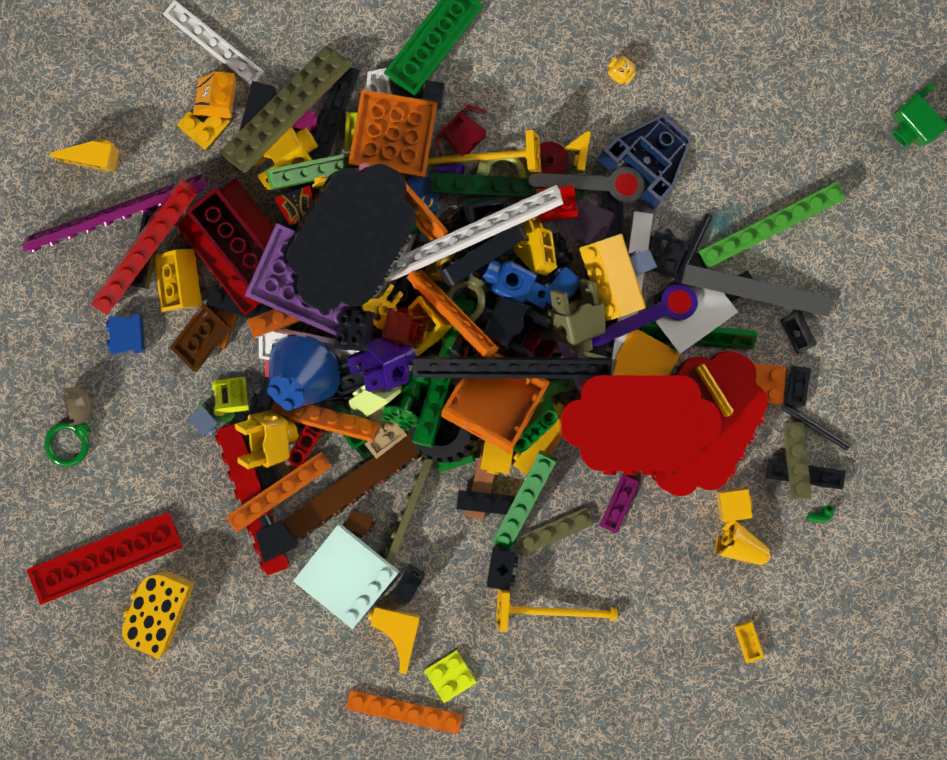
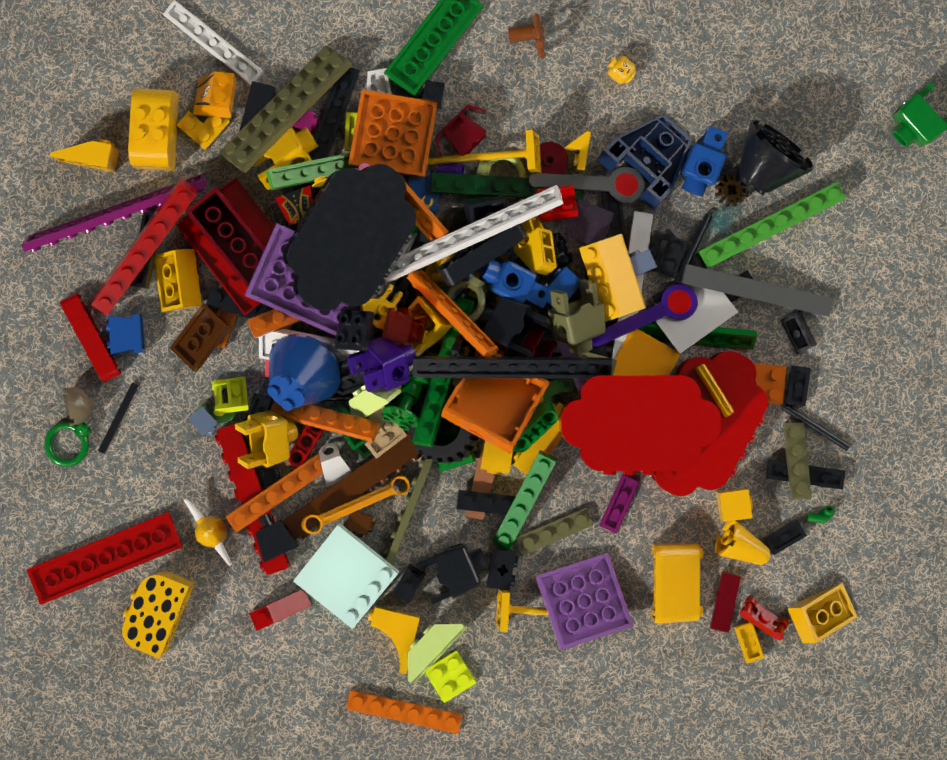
none -> red beam [59,292,122,383]
none -> black bar [98,382,139,454]
none -> yellow brick [128,88,179,171]
none -> yellow helmet [184,498,232,566]
none -> slope [249,589,312,631]
none -> light orange piece [302,476,410,534]
none -> white piece [319,443,352,487]
none -> yellowish green wedge [408,624,468,683]
none -> black piece [416,543,489,604]
none -> dark orange piece [508,14,546,59]
none -> medium lavender plate [535,553,634,651]
none -> yellow windscreen [652,543,703,623]
none -> blue piece [681,126,728,197]
none -> dark red tile [709,572,741,633]
none -> dark brown gear [715,174,747,207]
none -> black cone [739,120,814,195]
none -> red plate [740,597,789,640]
none -> black plate [763,519,807,555]
none -> yellow slope [787,583,858,643]

